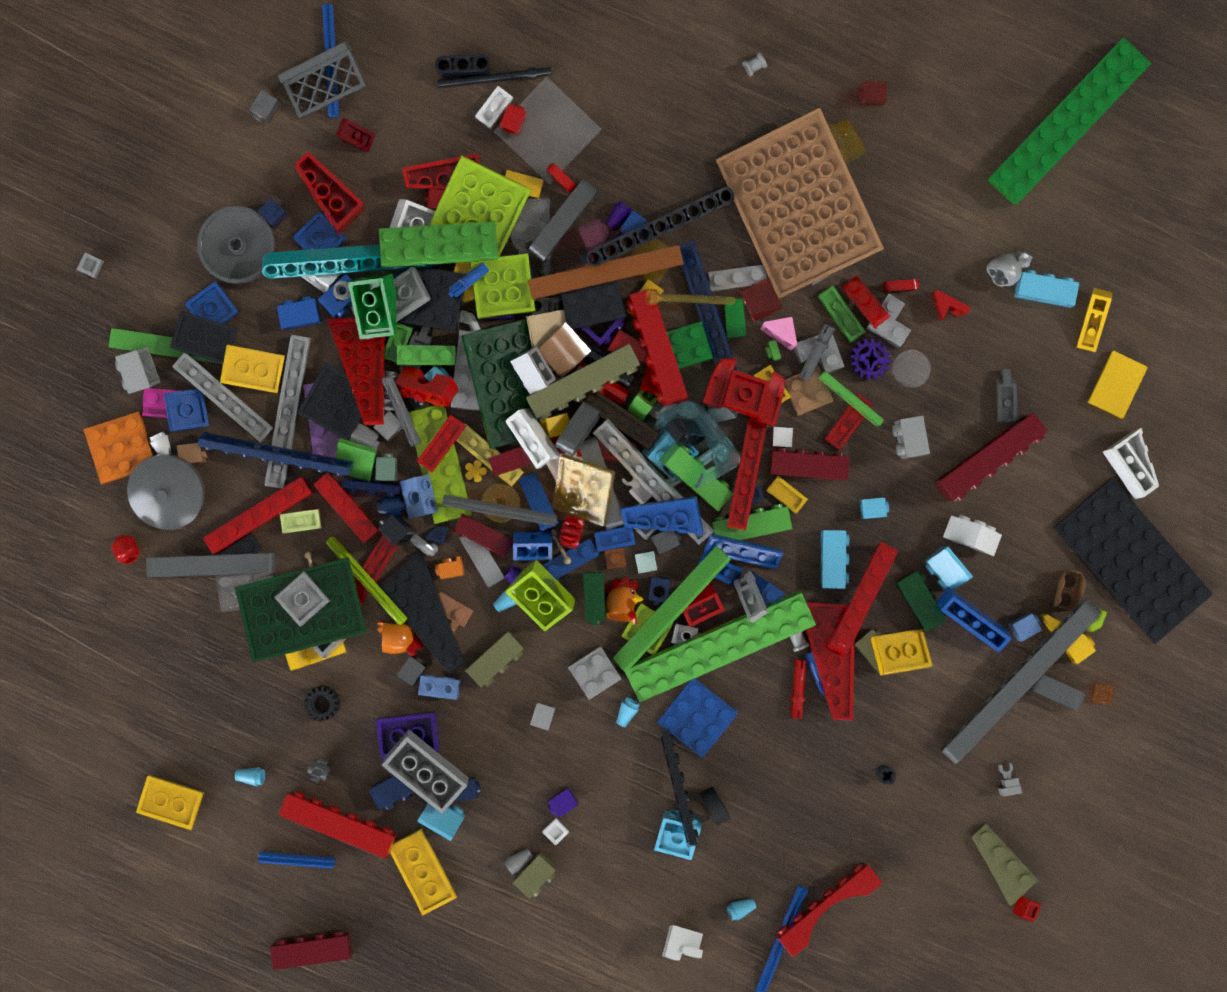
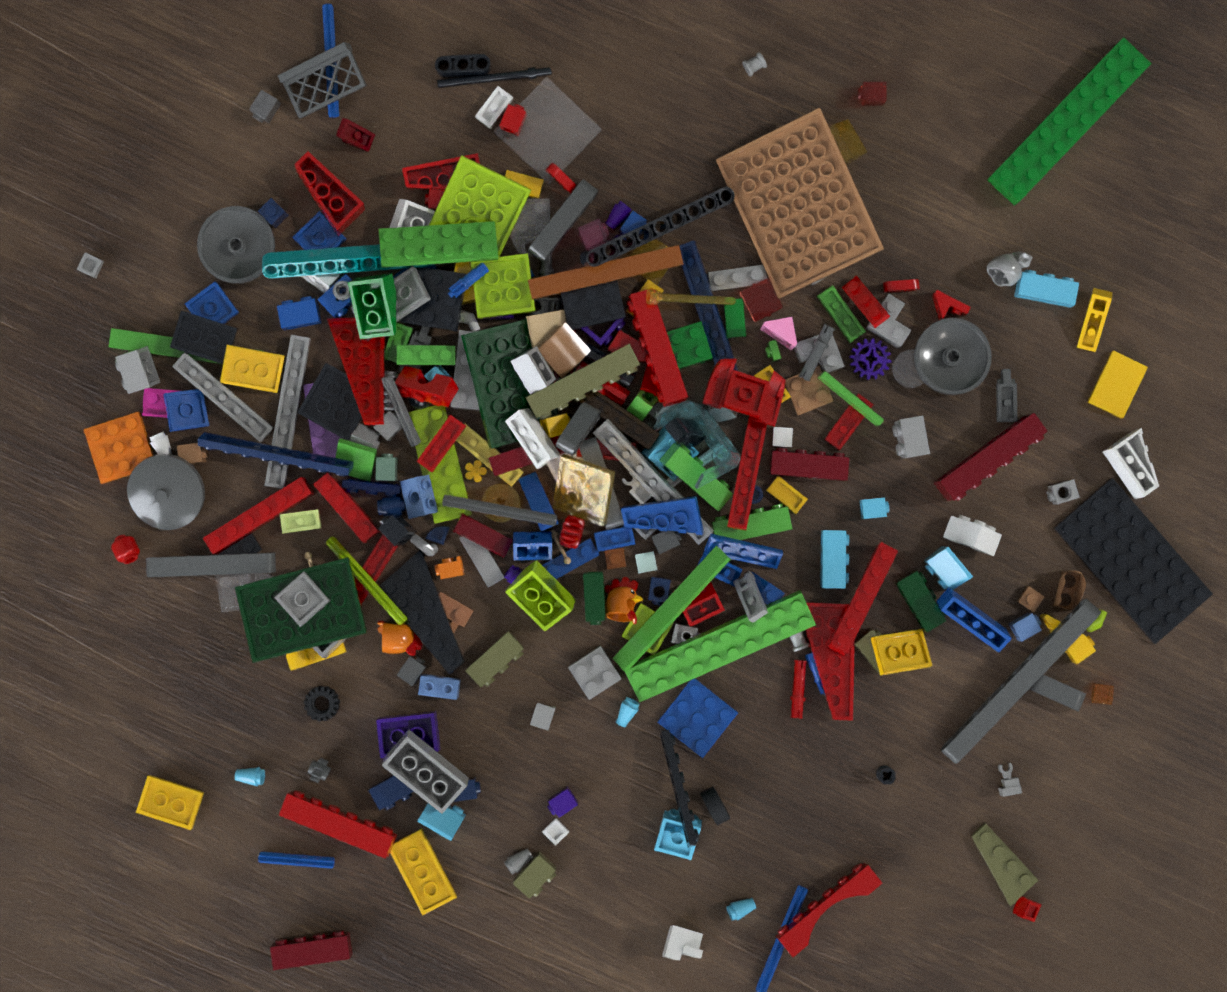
medium azure cone [493,590,516,613] -> none
none -> dark grey dish [914,318,991,395]
none -> medium nougat plate [1017,586,1044,613]
none -> light grey brick [1047,479,1080,505]

